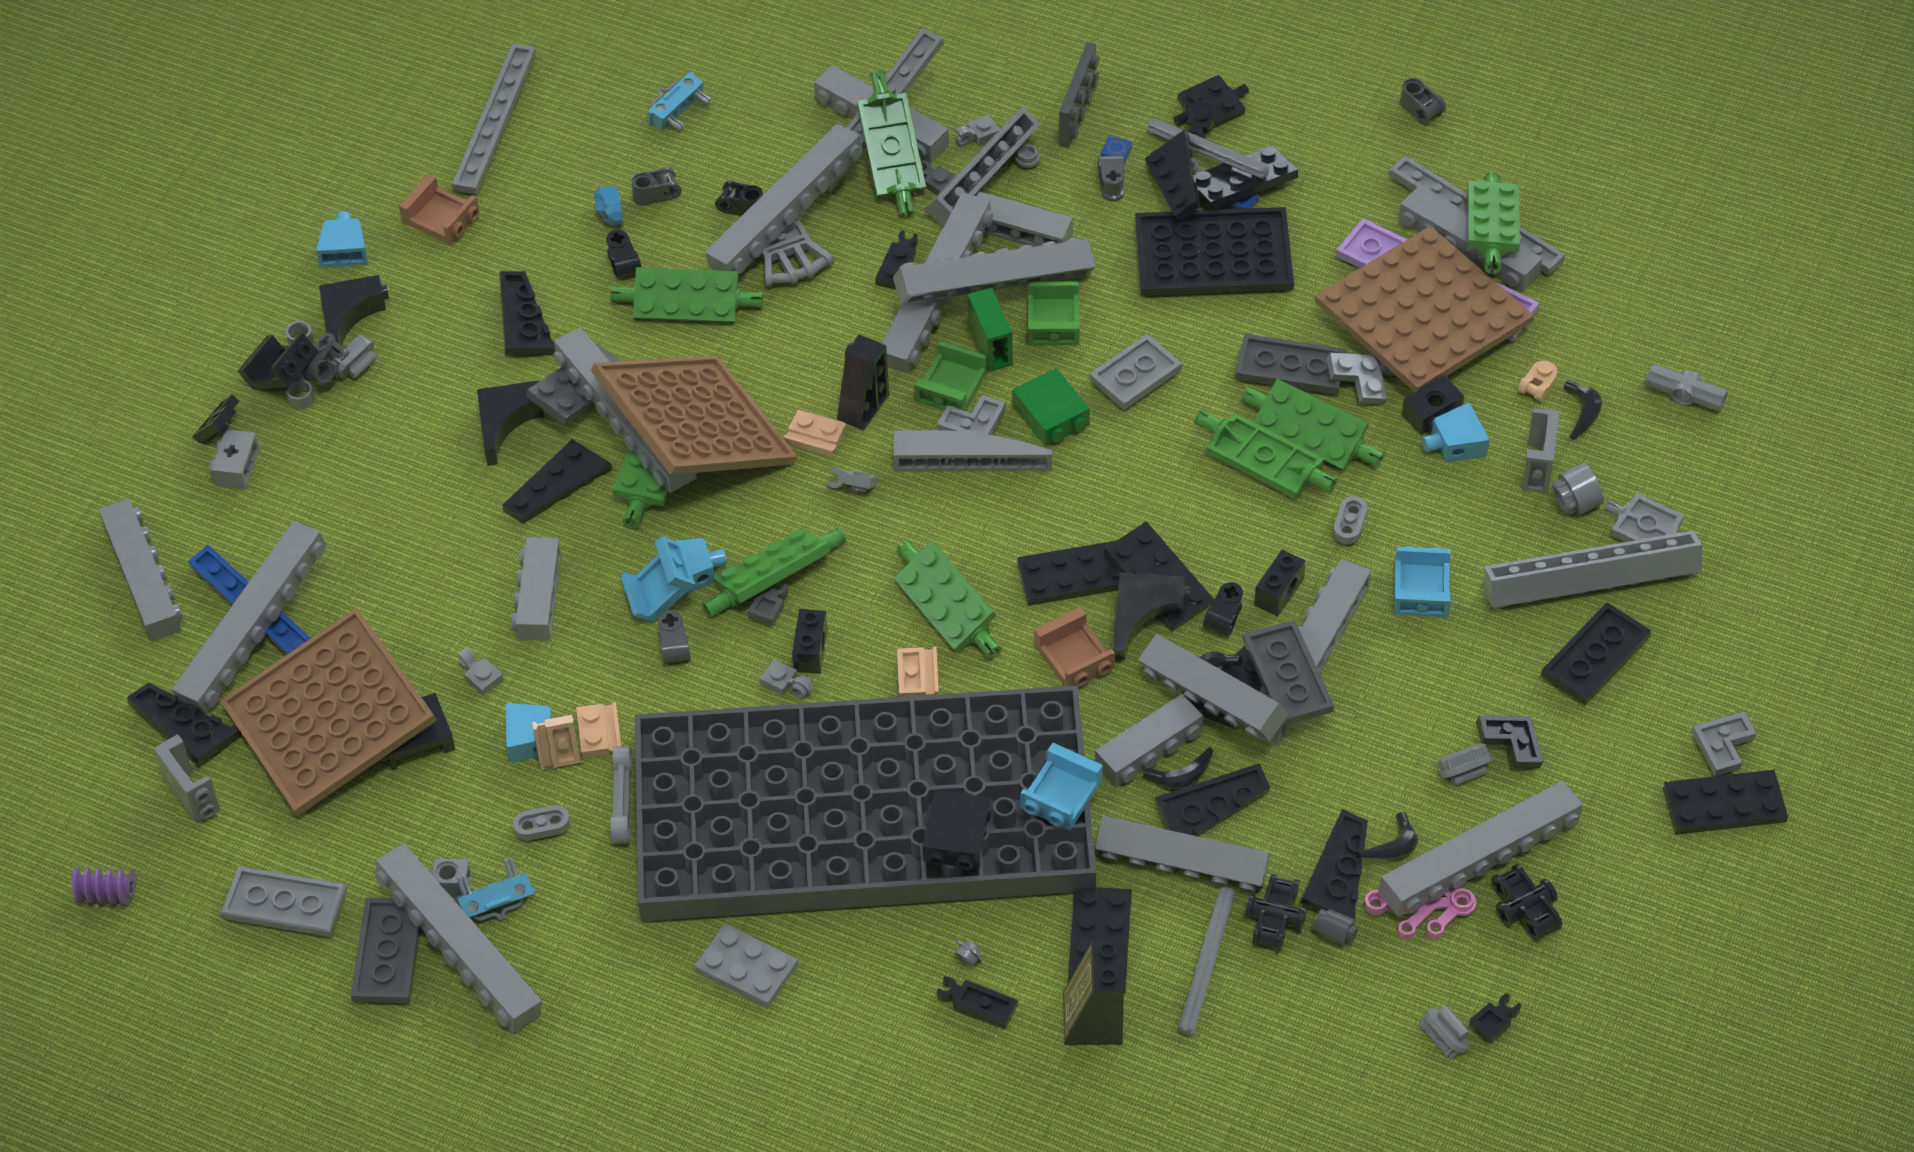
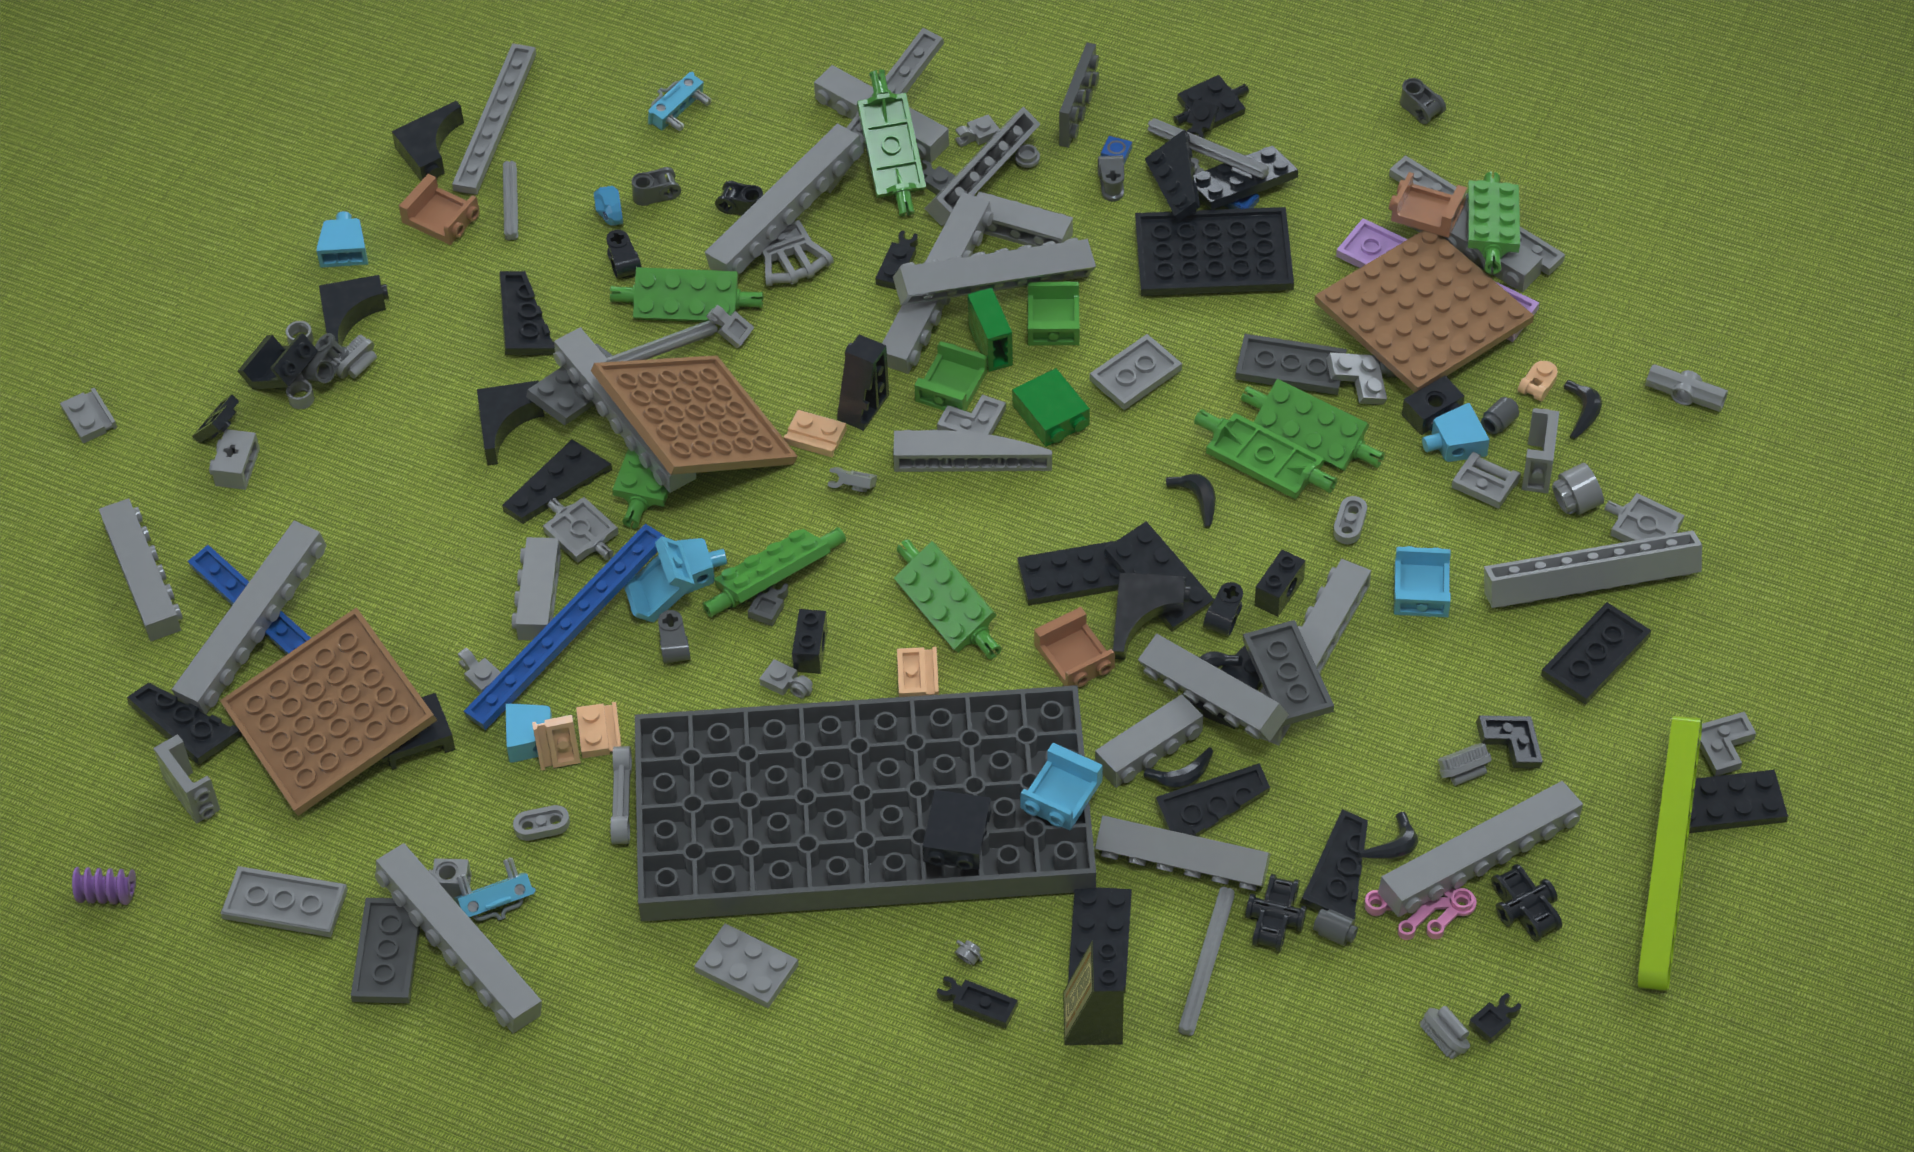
none -> light grey plate [60,388,117,443]
none -> black arch [392,101,464,181]
none -> blue plate [463,524,665,730]
none -> light grey axle [503,161,518,240]
none -> light grey plate [543,497,618,563]
none -> light grey axle [604,320,718,362]
none -> light grey plate [706,305,755,348]
none -> black piece [1166,473,1216,528]
none -> nougat panel [1389,172,1467,238]
none -> light grey plate [1452,452,1521,509]
none -> dark grey brick [1481,397,1519,434]
none -> lime beam [1638,716,1702,991]

